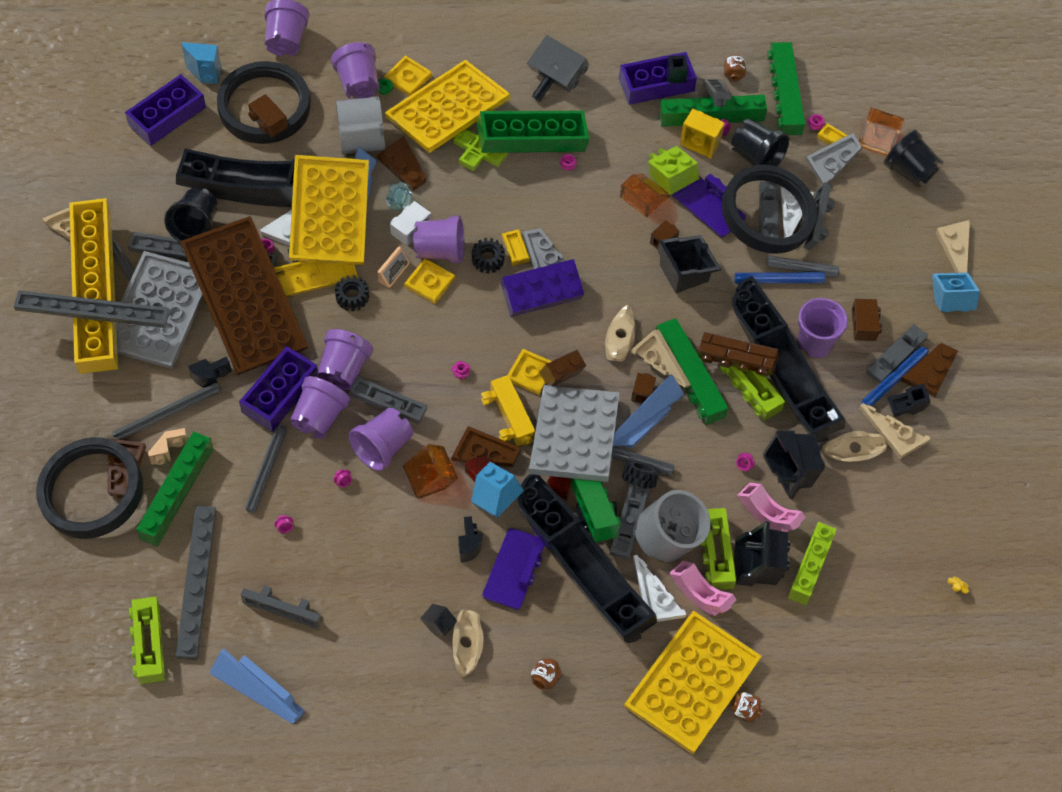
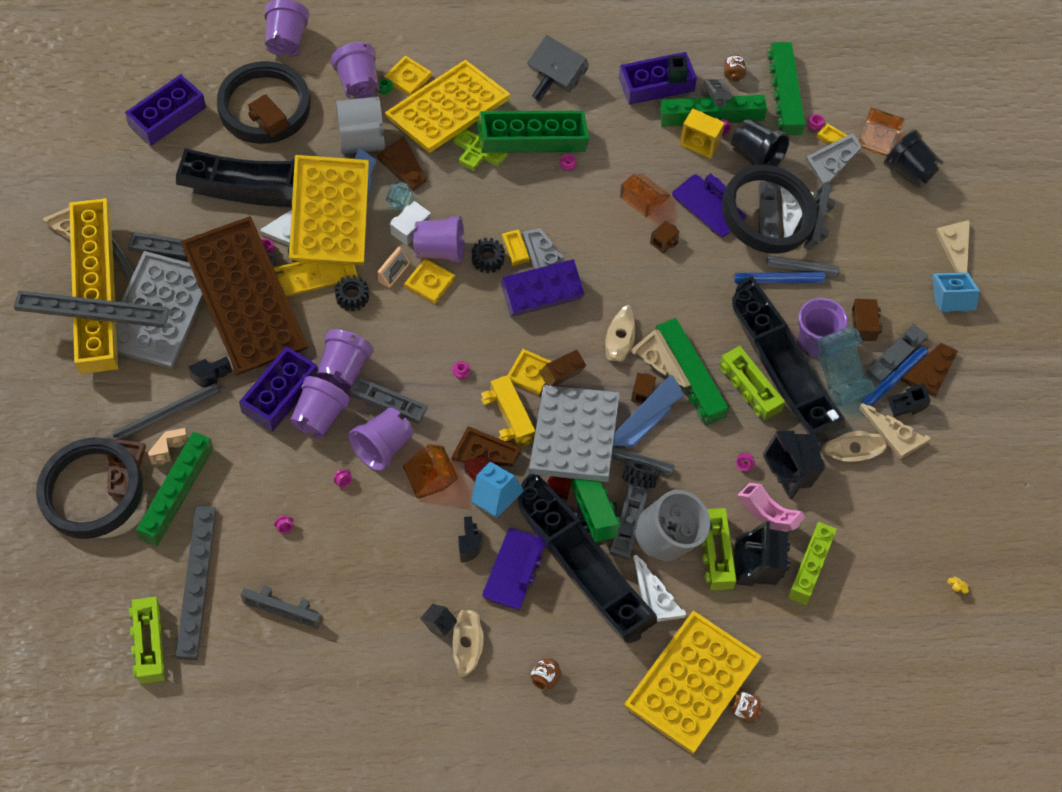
black piece [164,187,218,242] -> none
dark azure slope [182,42,221,84] -> none
medium blue wedge [210,648,305,724] -> none
dark grey axle [245,426,286,513] -> none
lime hinge [648,146,699,195] -> none
black piece [658,235,721,294] -> none
bright pink arch [669,561,736,616] -> none
reddish brown brick [698,332,779,377] -> none
none -> clear light blue plate [817,325,875,406]

